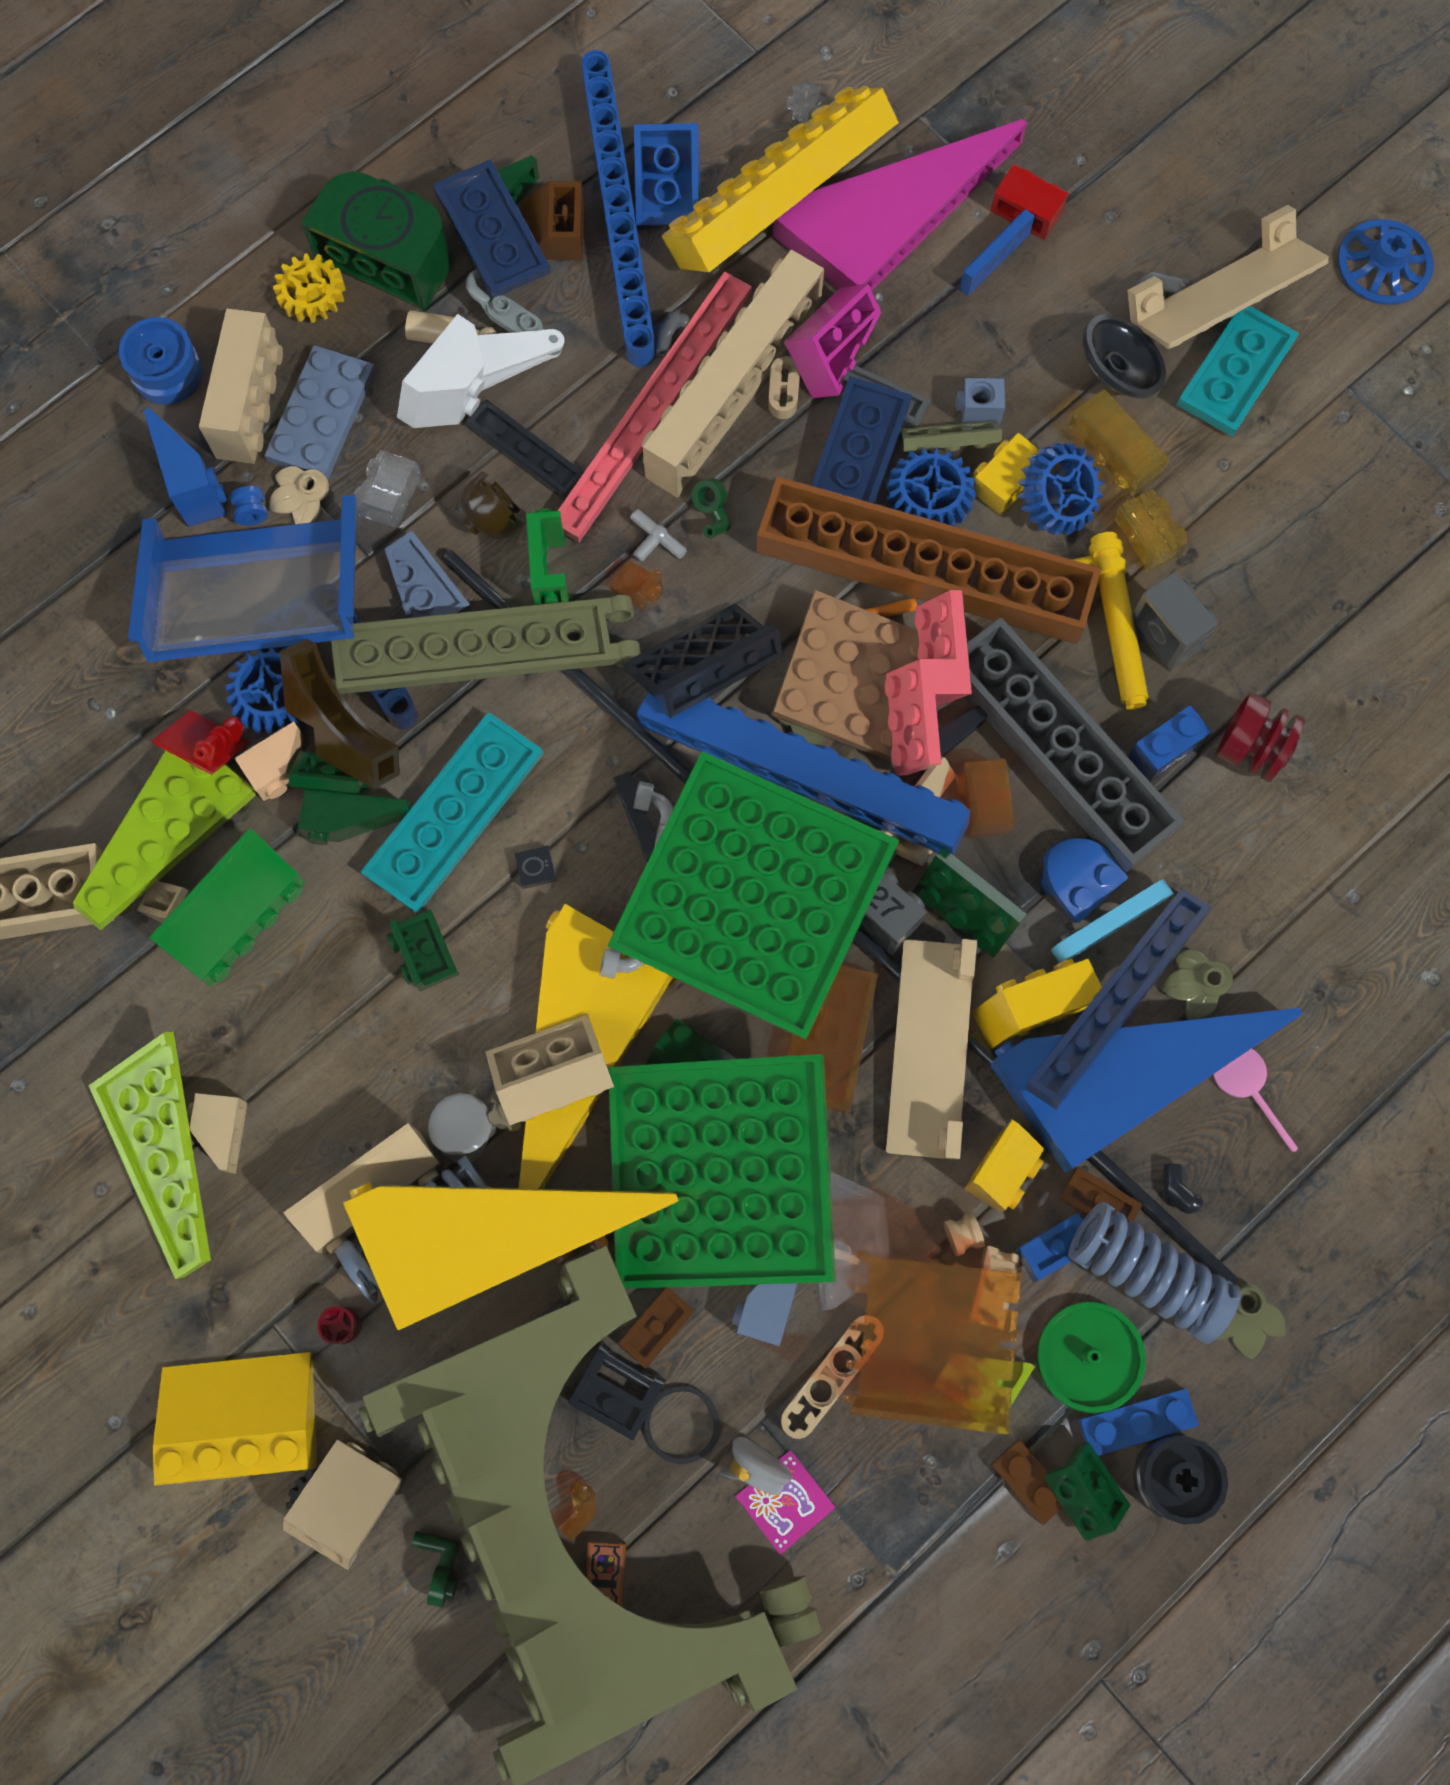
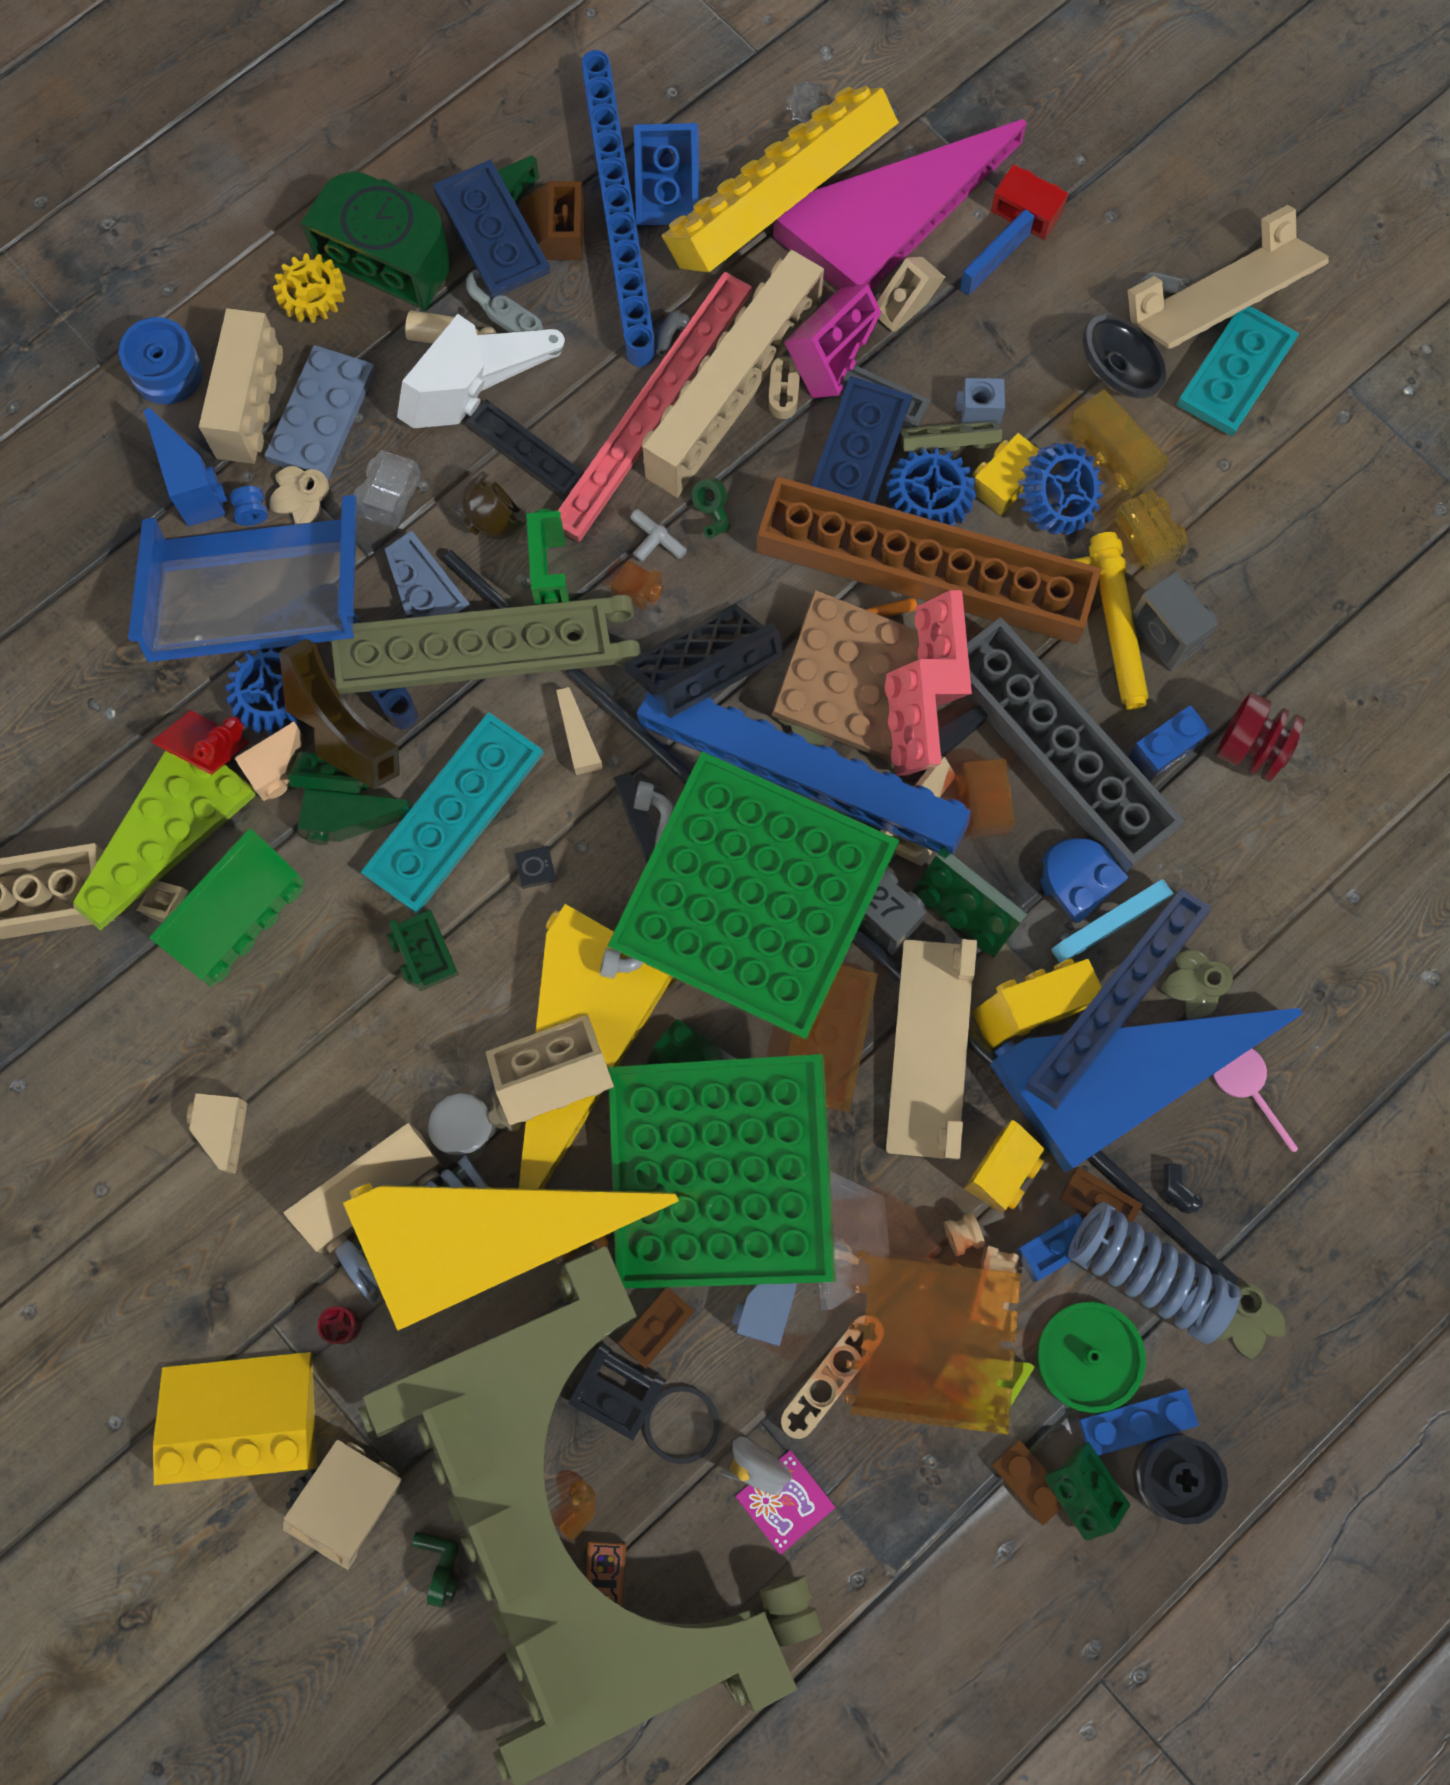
lime wing [88,1032,211,1279] -> none
blue wheel [1337,219,1434,305] -> none
none -> tan piece [556,687,603,775]
none -> tan slope [877,257,945,332]

